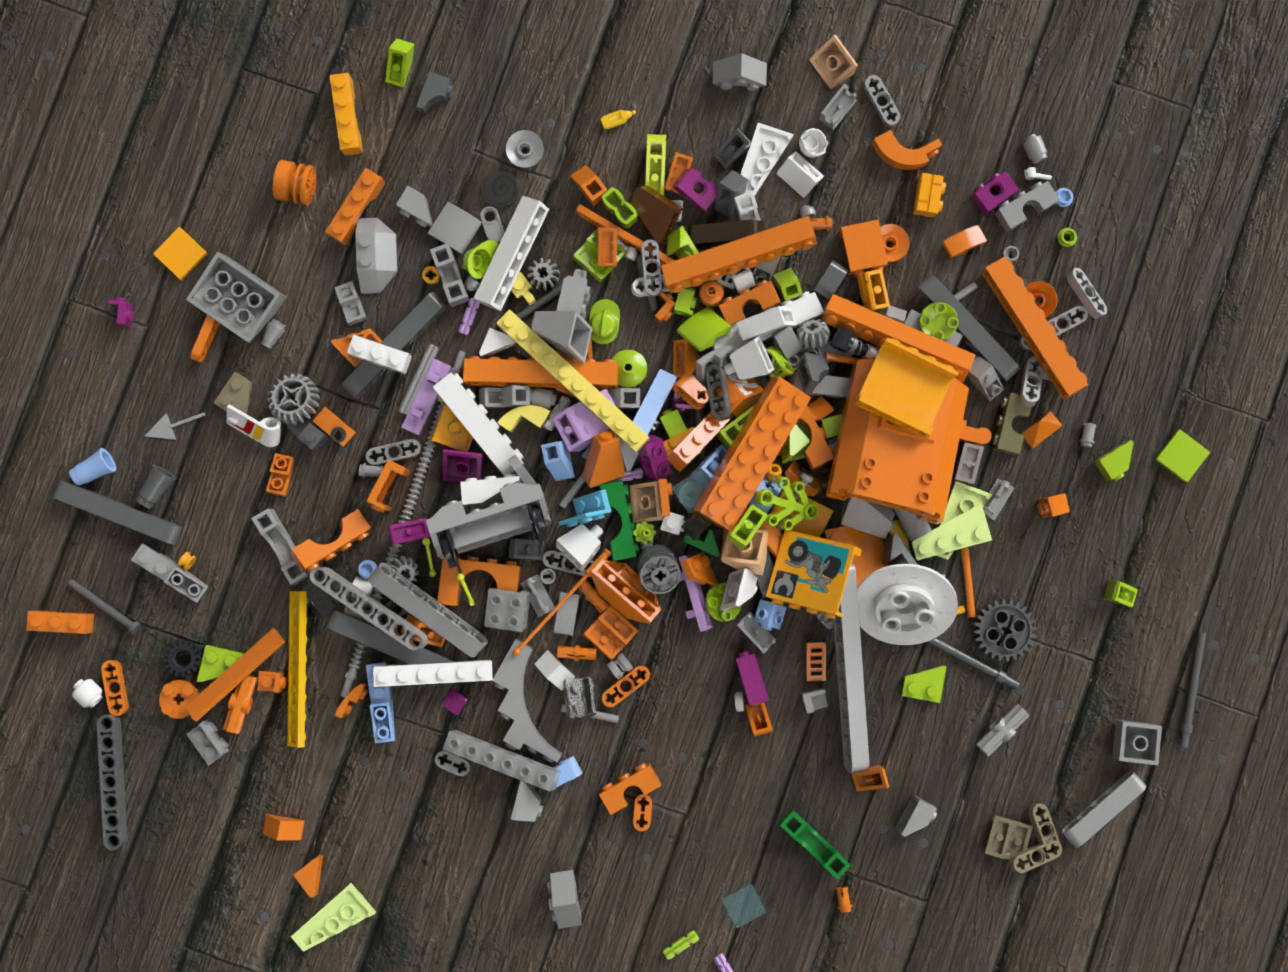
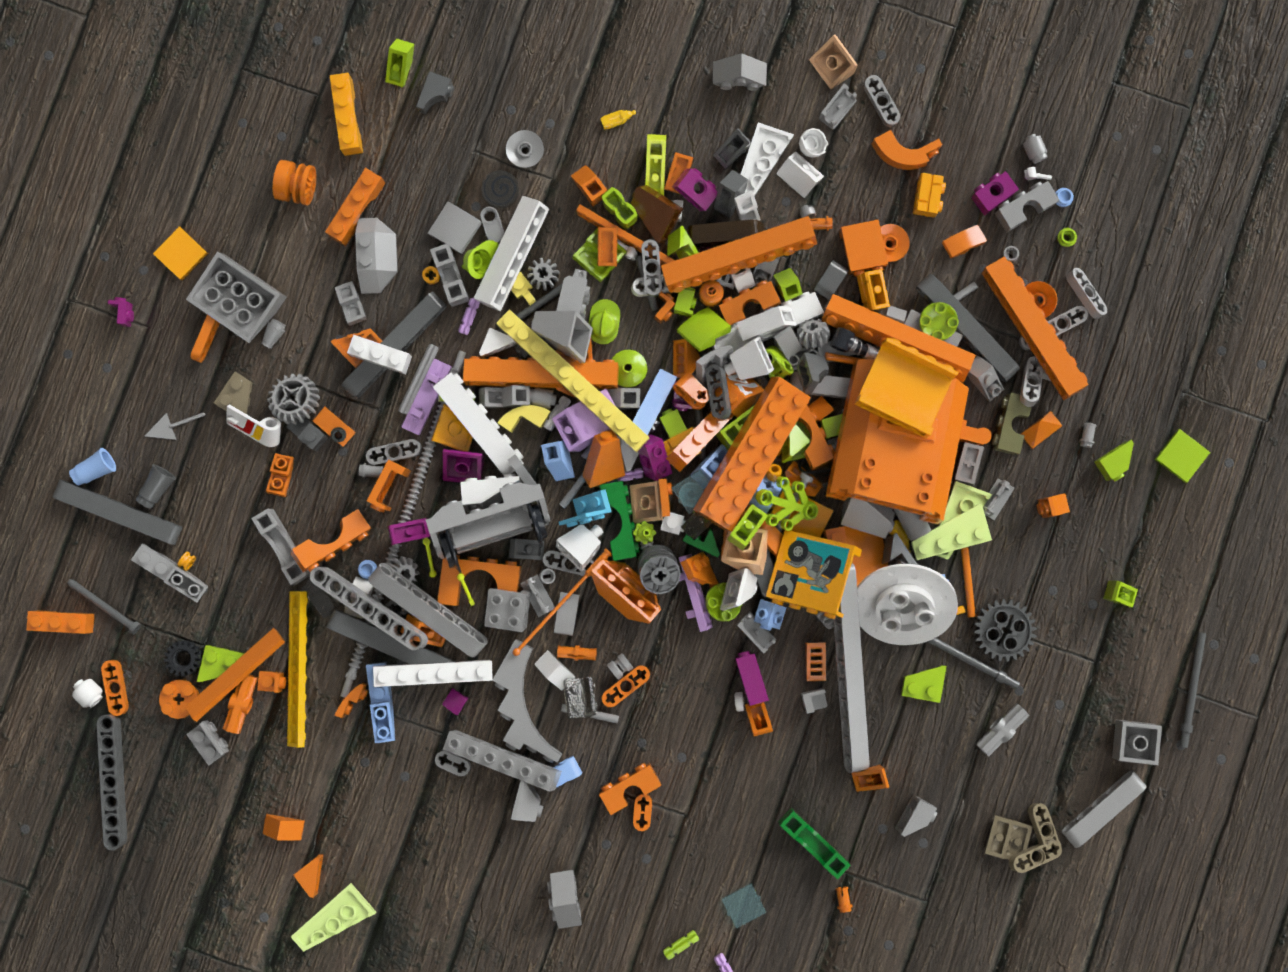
light grey slope [396,186,433,228] -> none
light grey hinge [465,275,481,291] -> none
orange pin [575,579,609,613] -> none
orange slope [583,605,638,661] -> none

